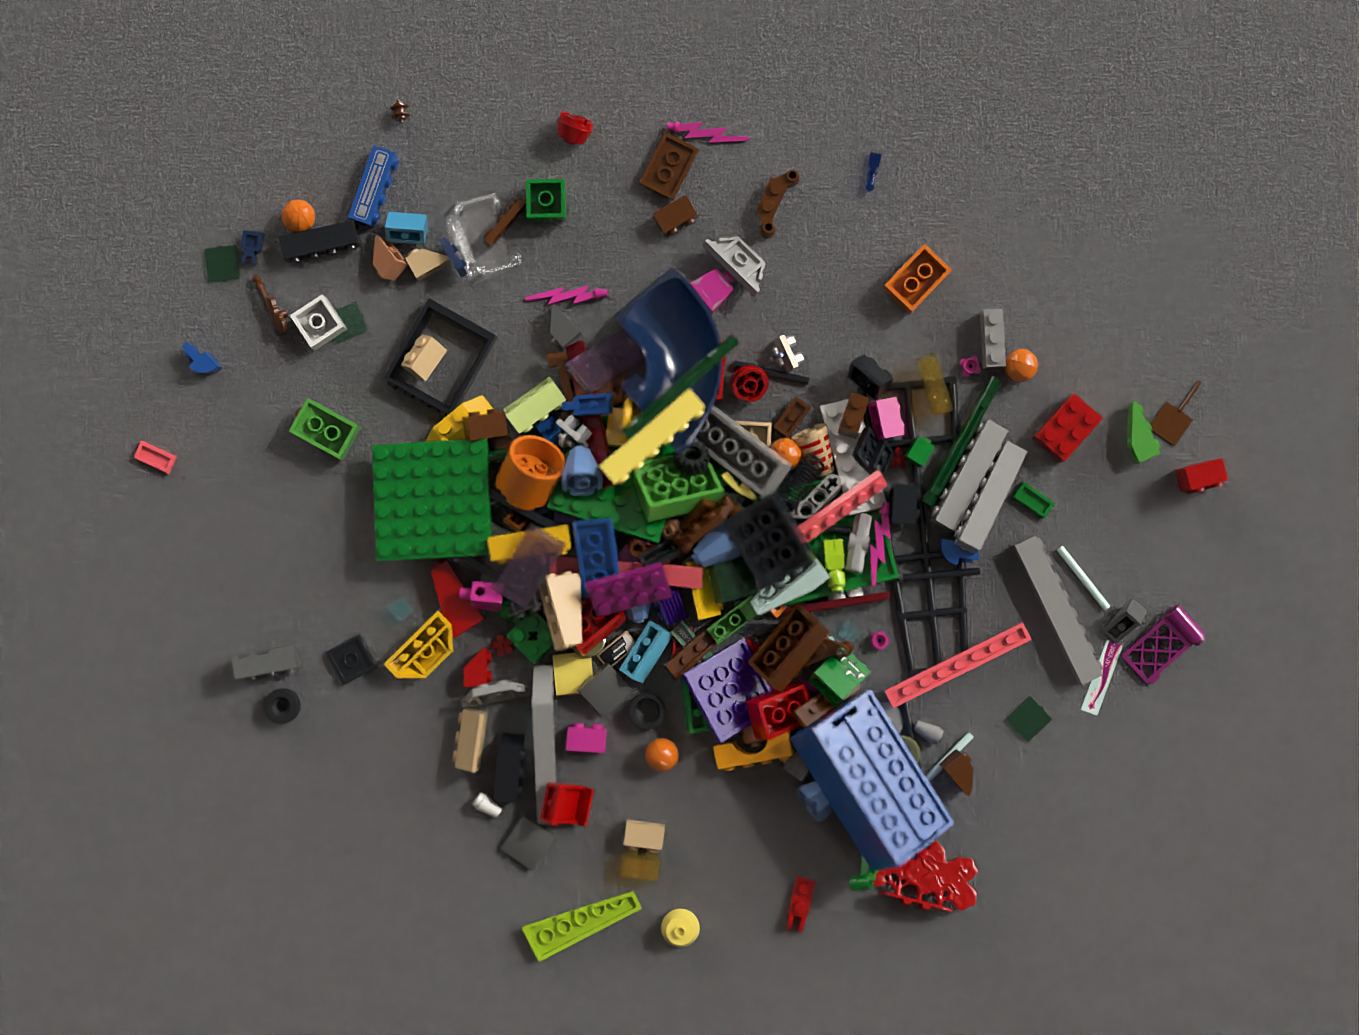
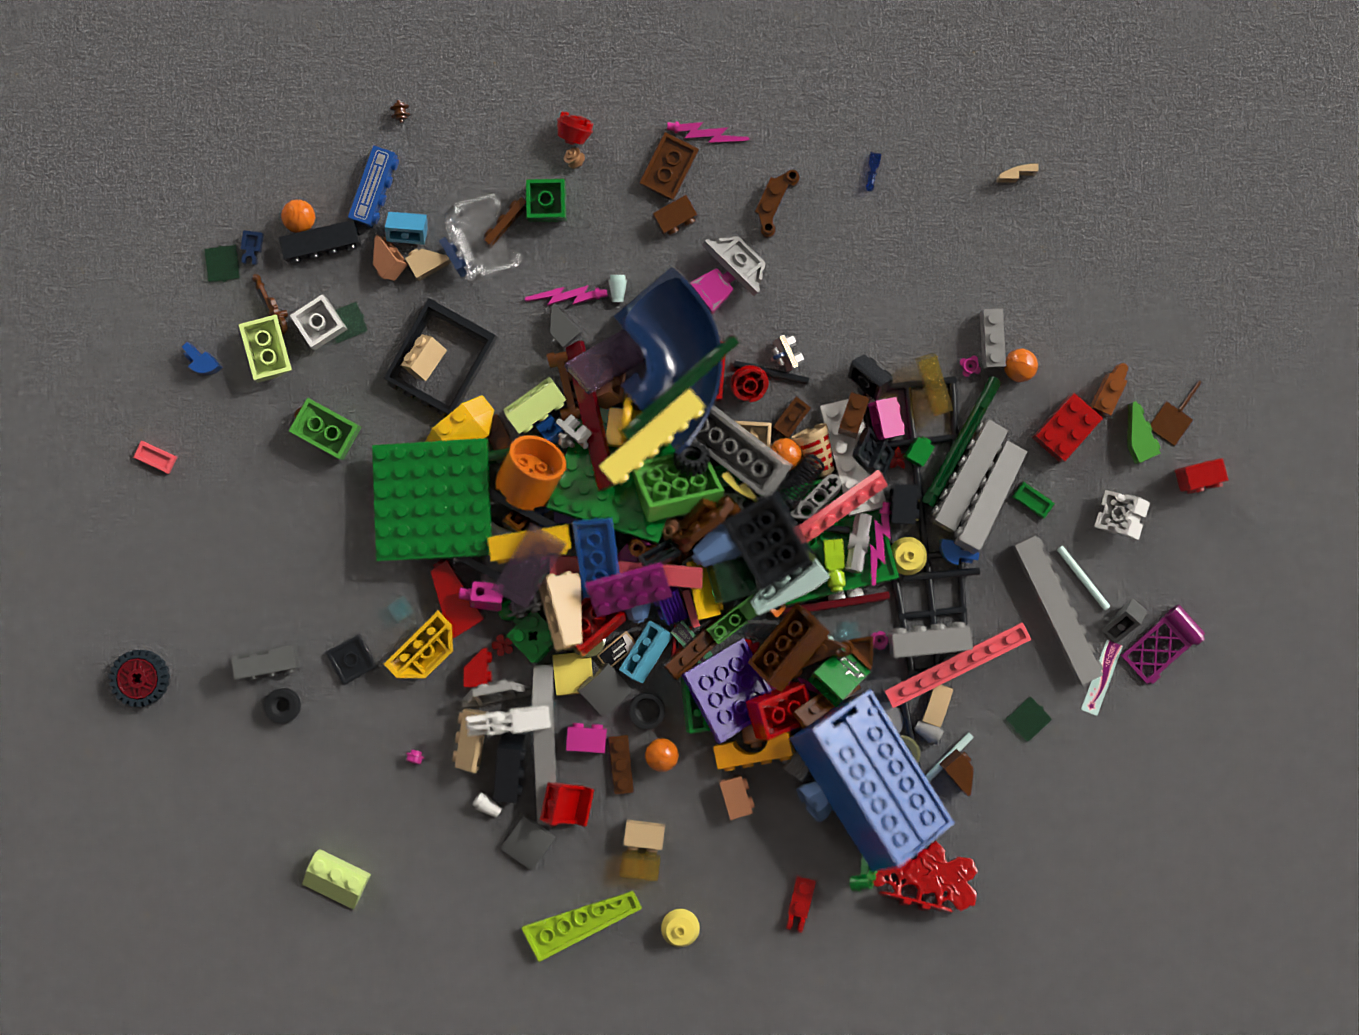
reddish brown brick [462,408,508,441] -> none
blue hinge [562,393,613,416] -> none
medium blue cone [562,446,602,496] -> none
orange brick [882,244,952,315] -> none
none -> wheel [109,650,170,707]
none -> yellowish green slope [239,315,292,383]
none -> yellowish green slope [302,849,371,910]
none -> dark pink plate [406,750,424,765]
none -> white arm [466,706,551,736]
none -> medium nougat wheel [564,147,585,169]
none -> light aqua cone [608,275,627,302]
none -> reddish brown plate [609,734,634,794]
none -> coral tile [682,589,700,628]
none -> nougat brick [719,774,755,820]
none -> dark orange slope [849,636,874,671]
none -> light grey brick [888,622,973,658]
none -> light yellow cone [891,537,927,575]
none -> tan slope [922,684,953,728]
none -> tan slope [997,164,1038,183]
none -> dark orange hinge [1090,363,1129,417]
none -> white brick [1094,490,1150,540]

